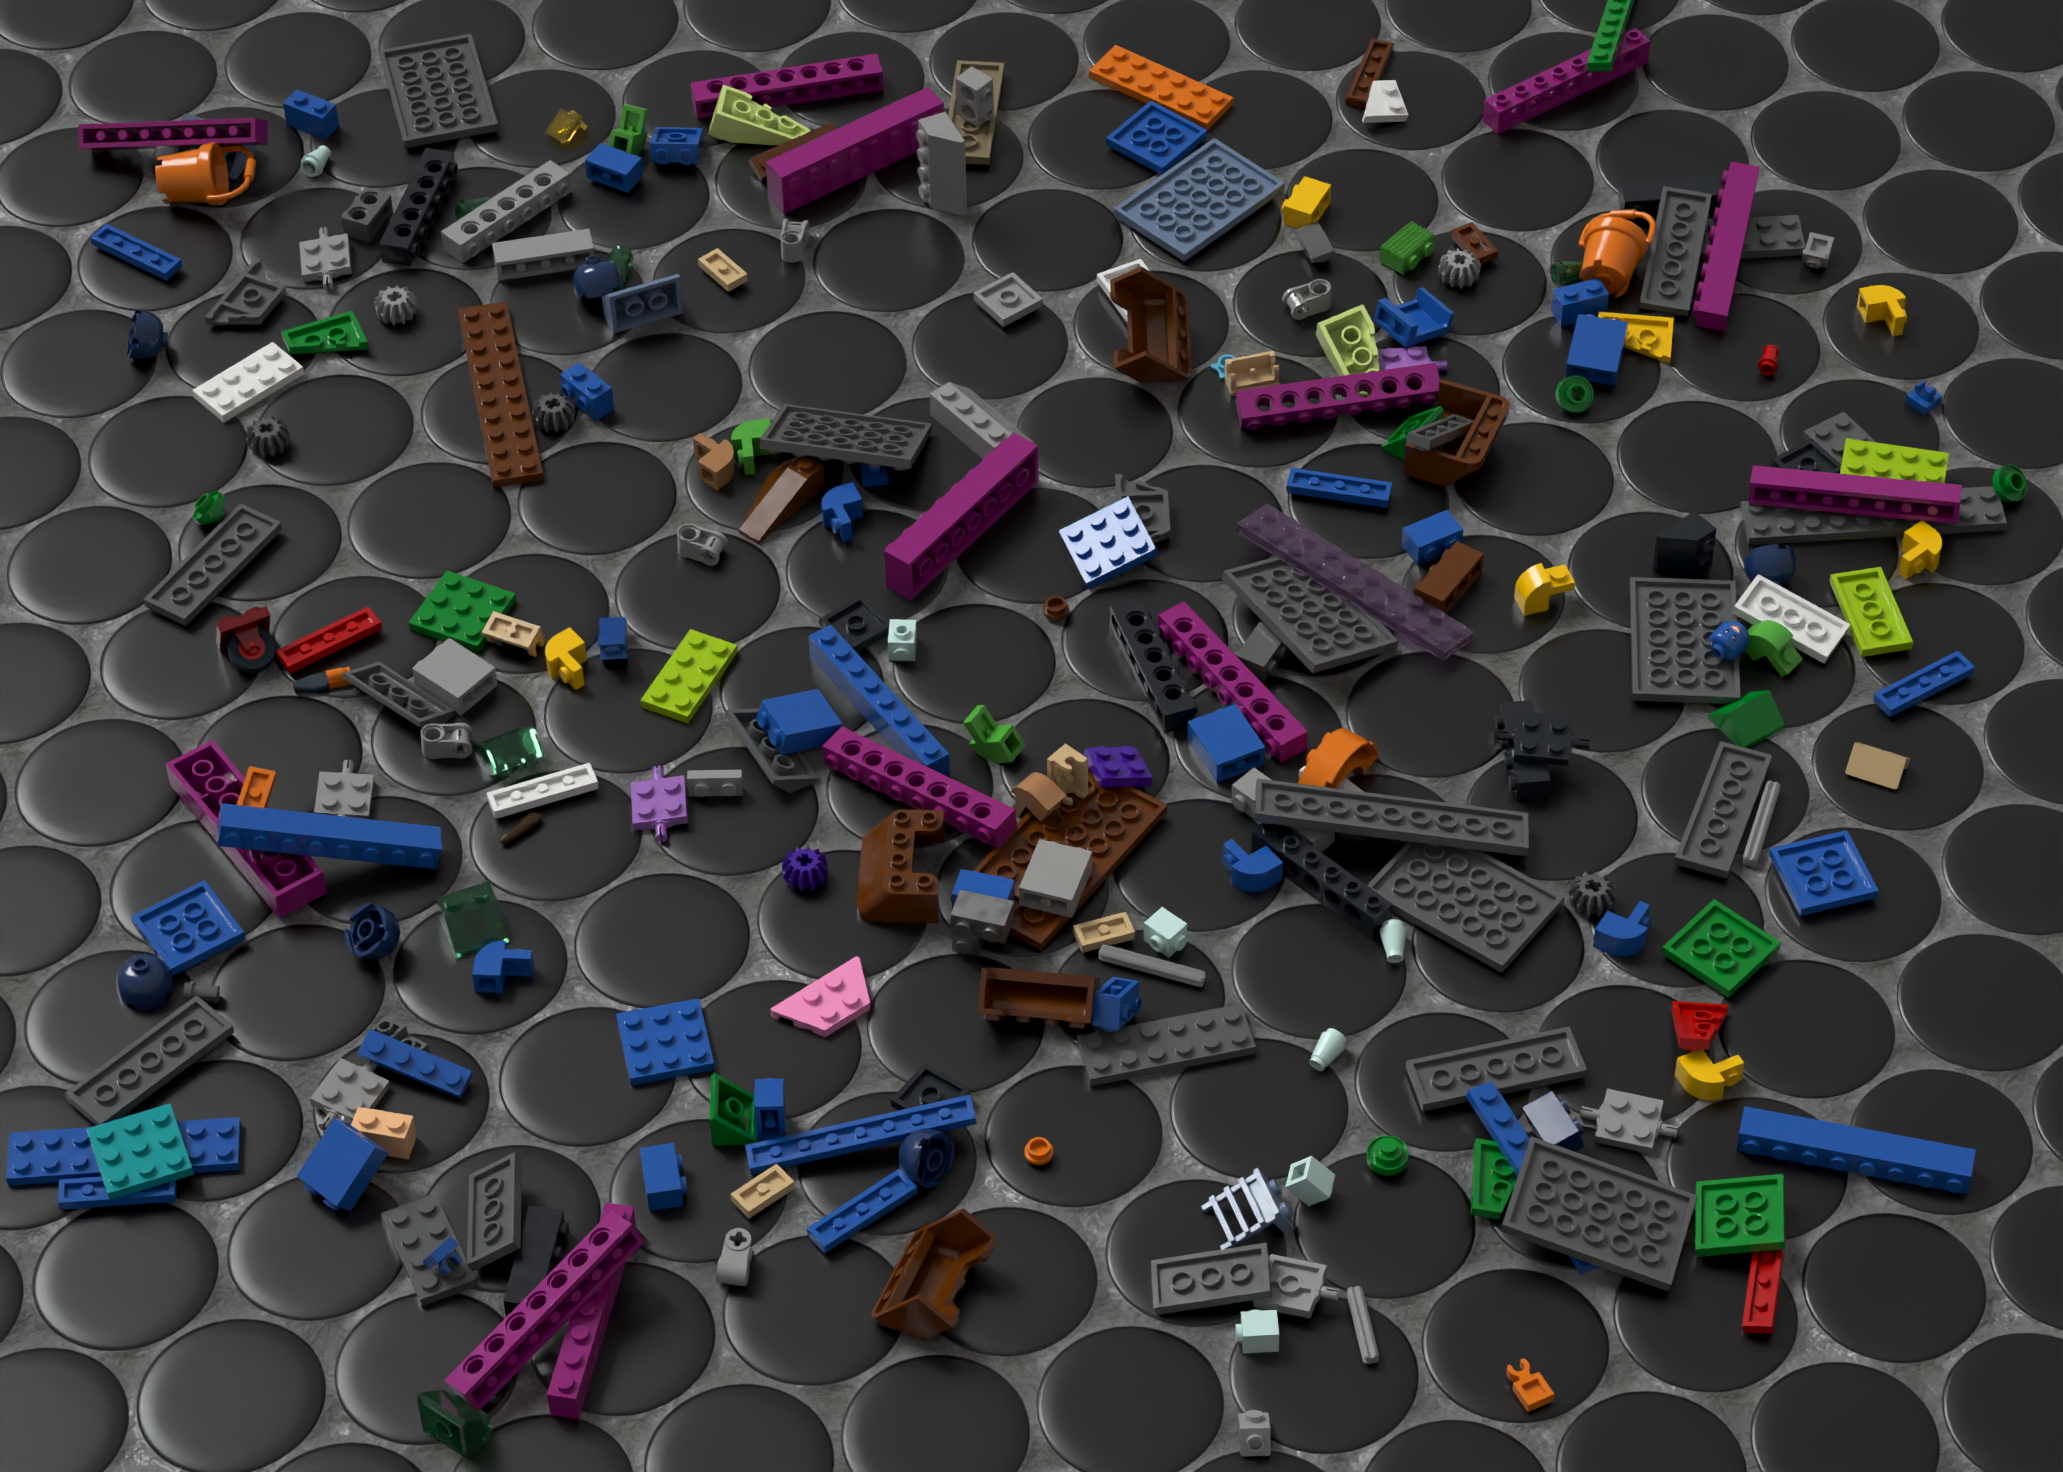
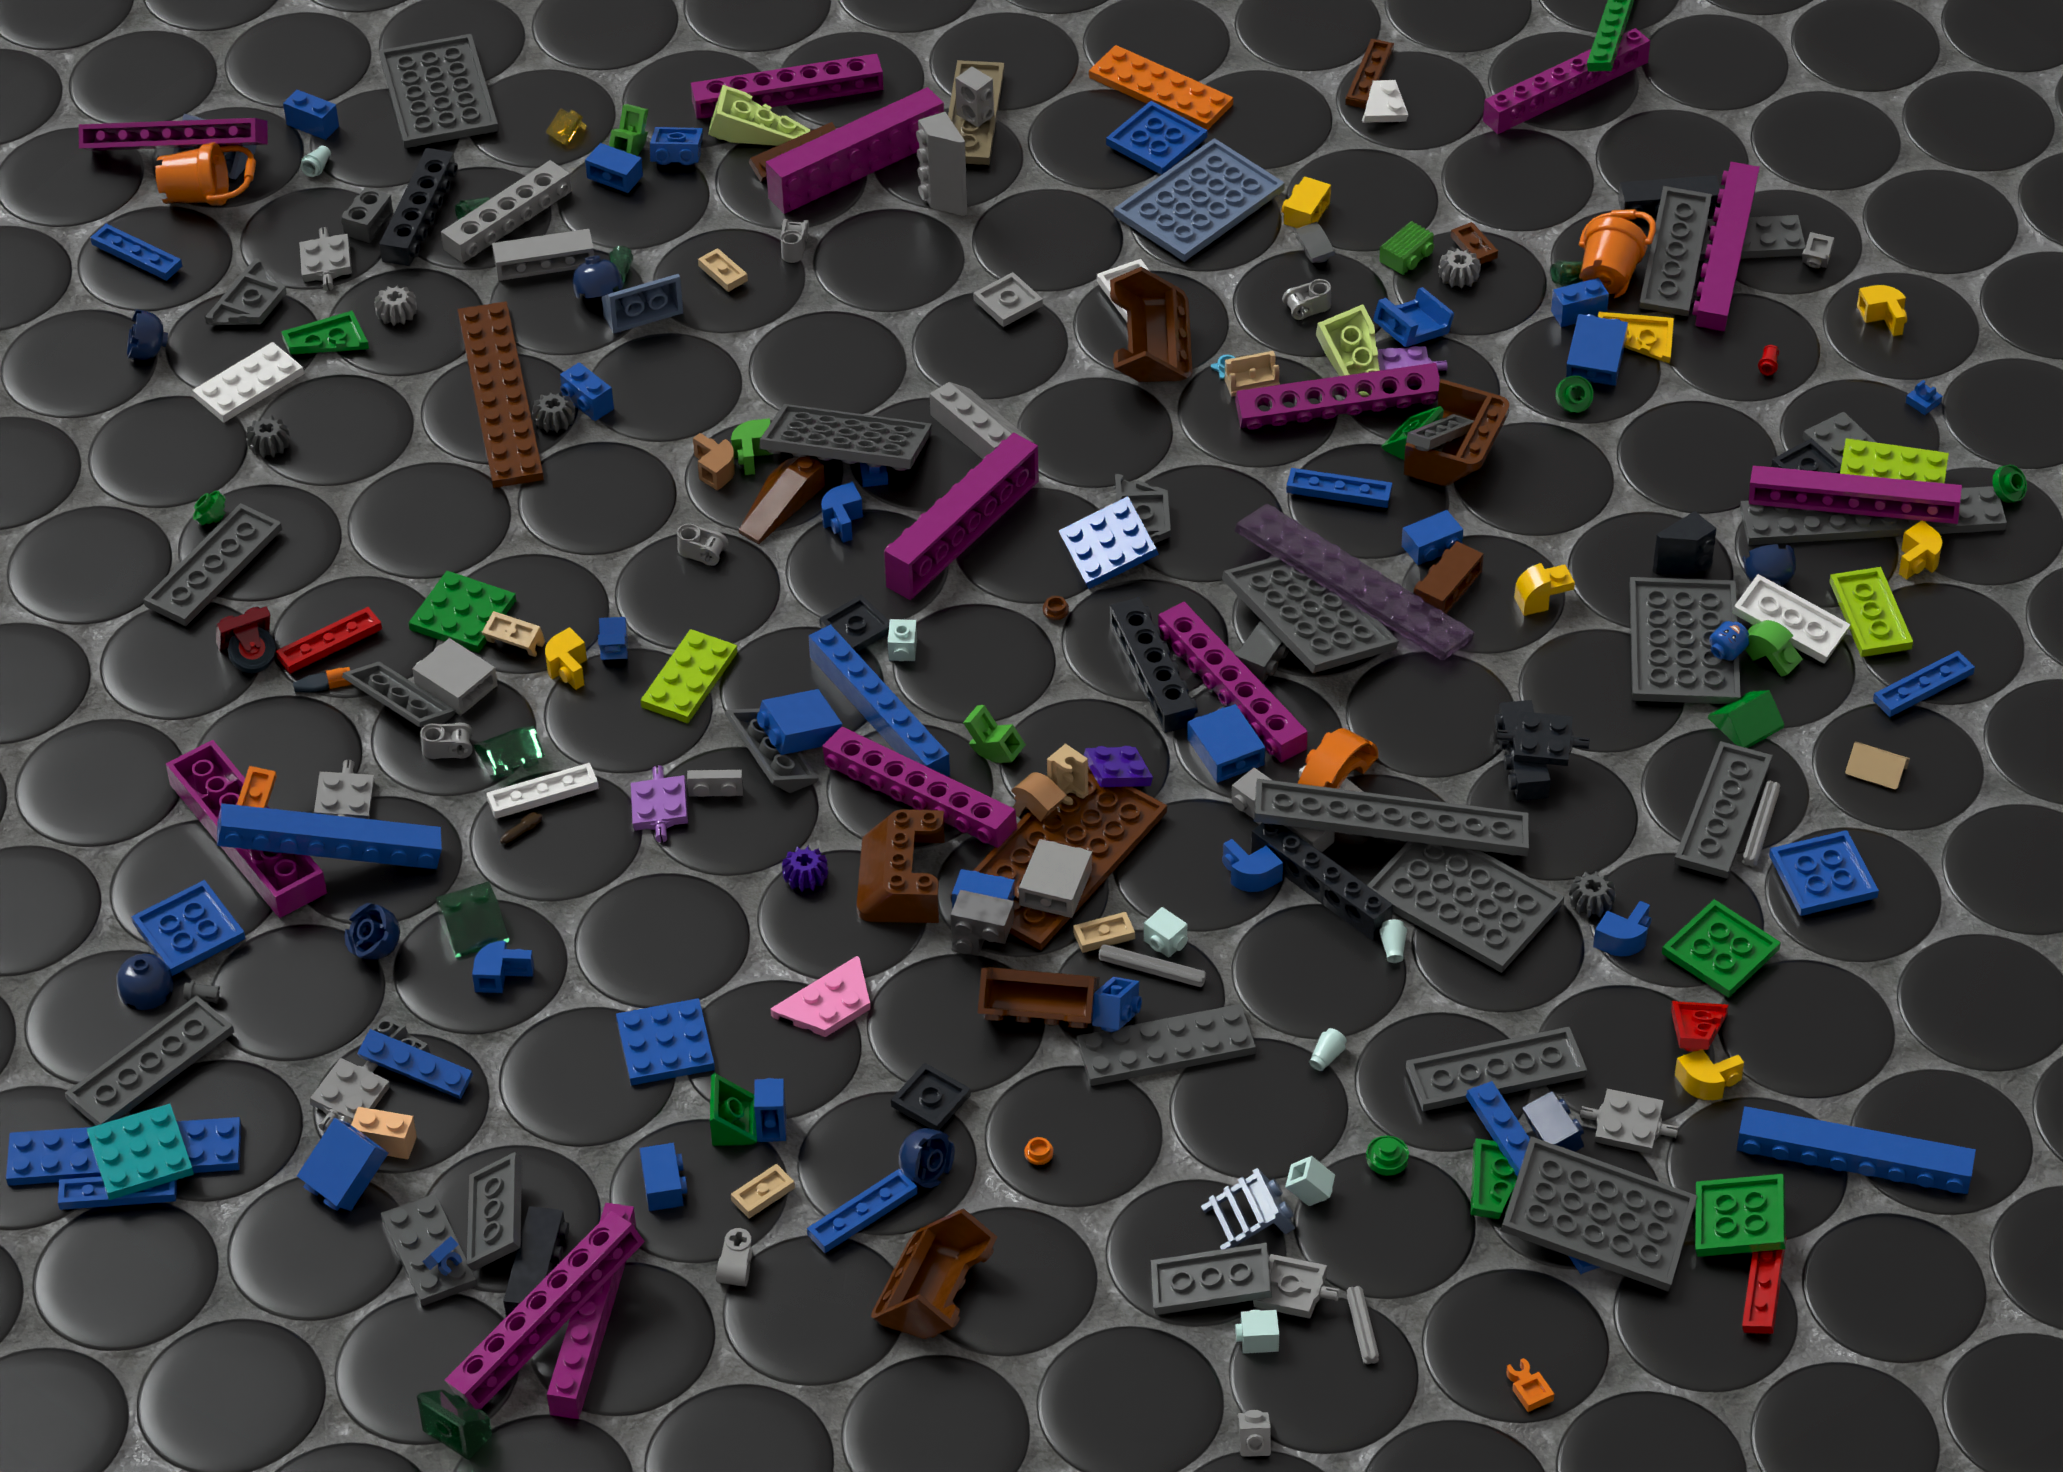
blue plate [745,1095,977,1175] -> none

